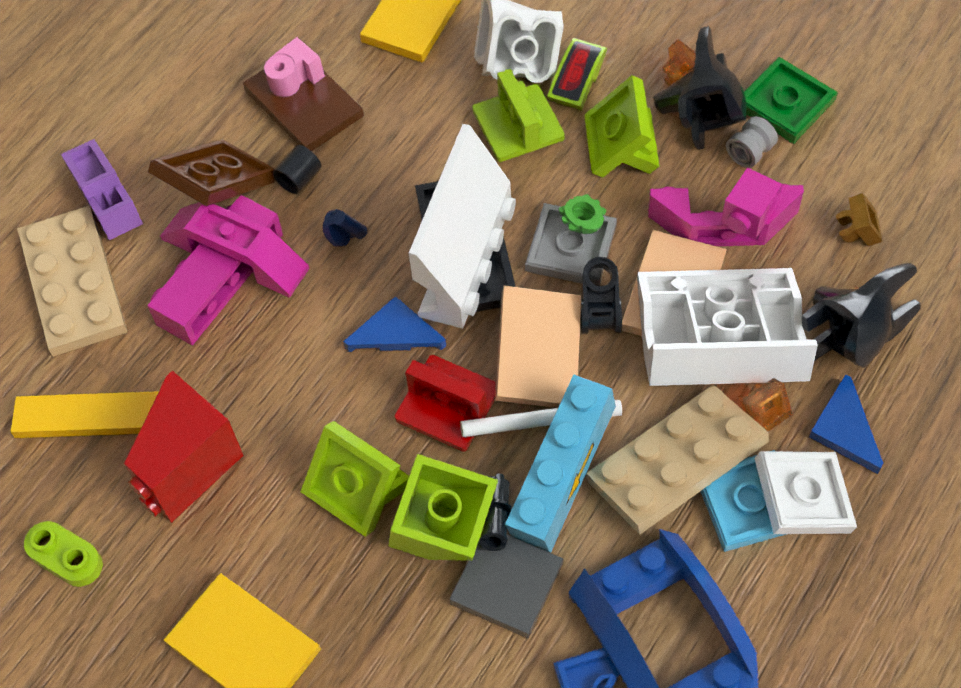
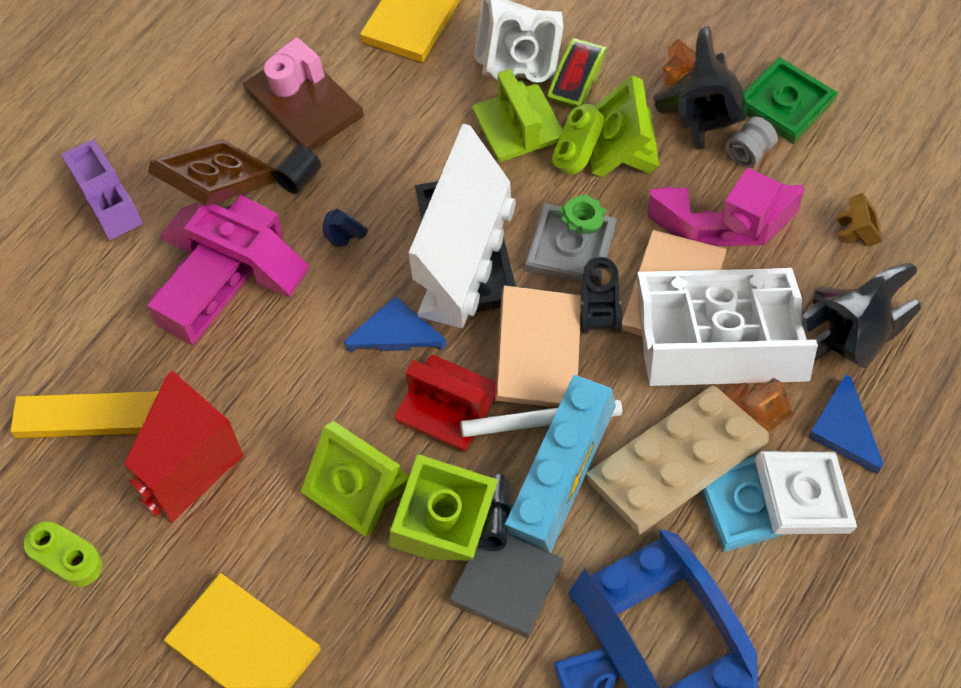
tan plate [17,206,128,357] -> none
none -> lime plate [552,104,604,175]

